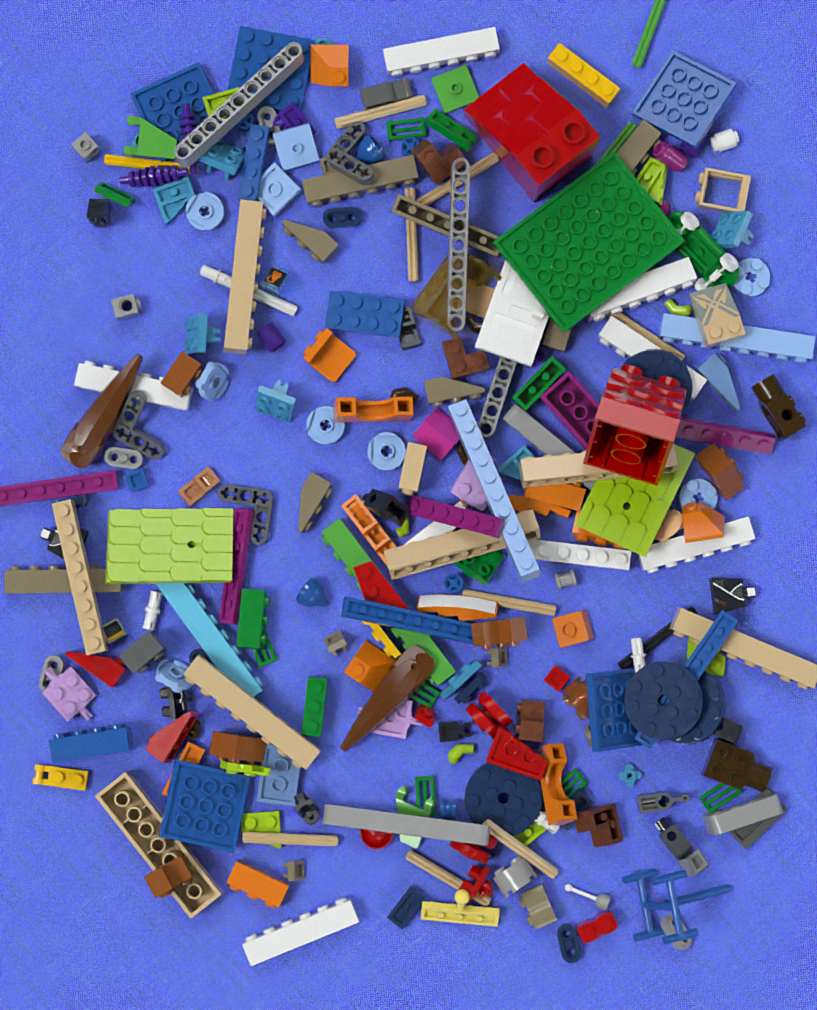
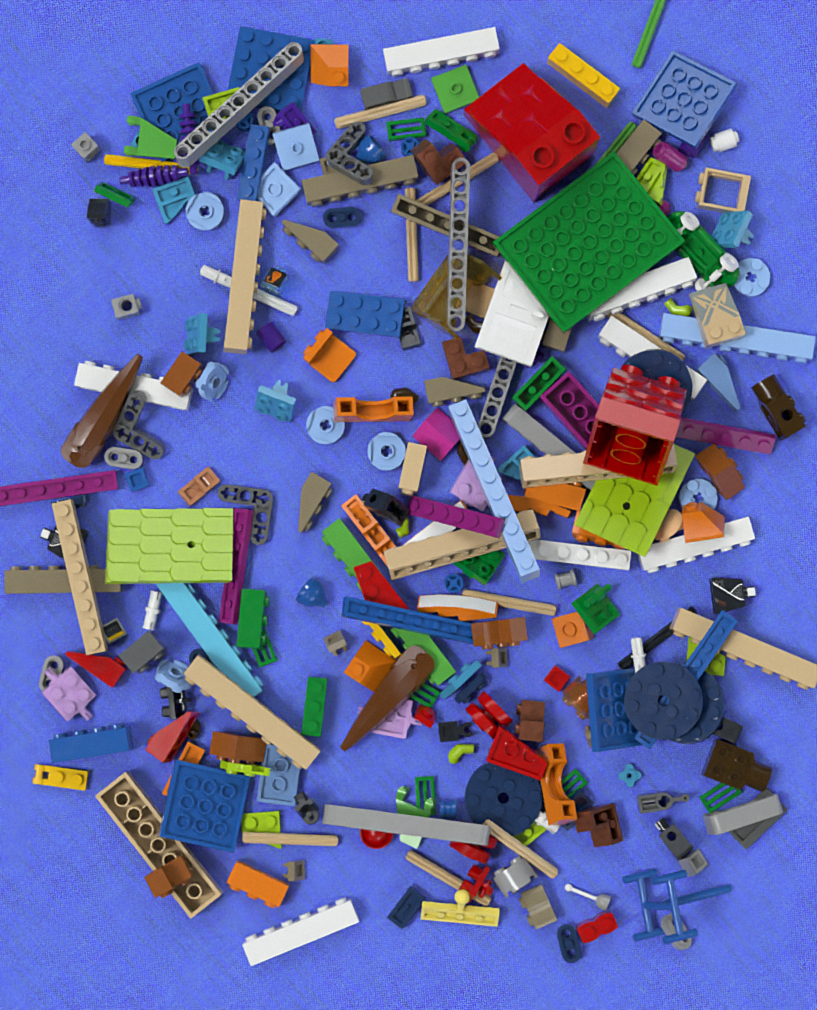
none -> green plate [571,583,620,634]

